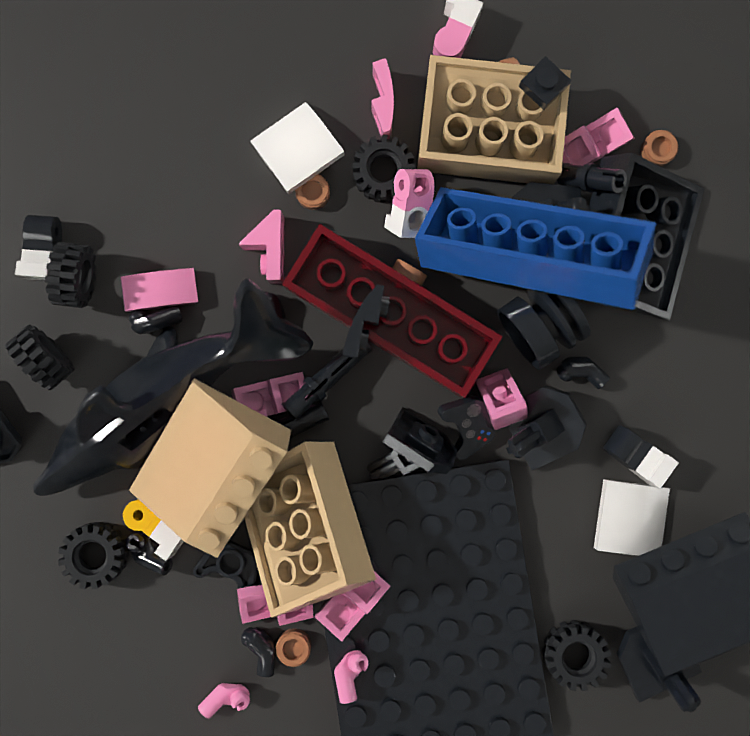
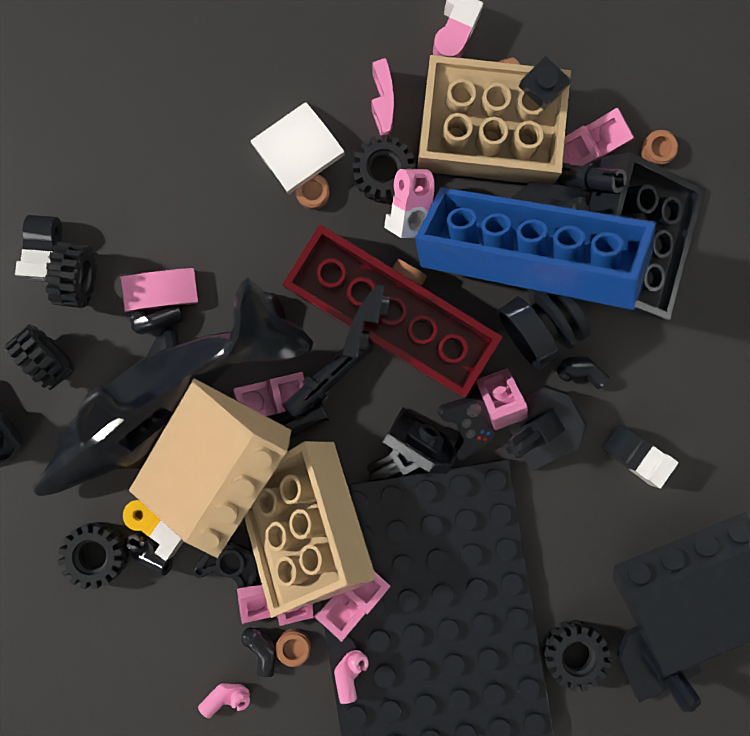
bright pink slope [239,210,284,284] -> none
white slope [594,479,670,556] -> none

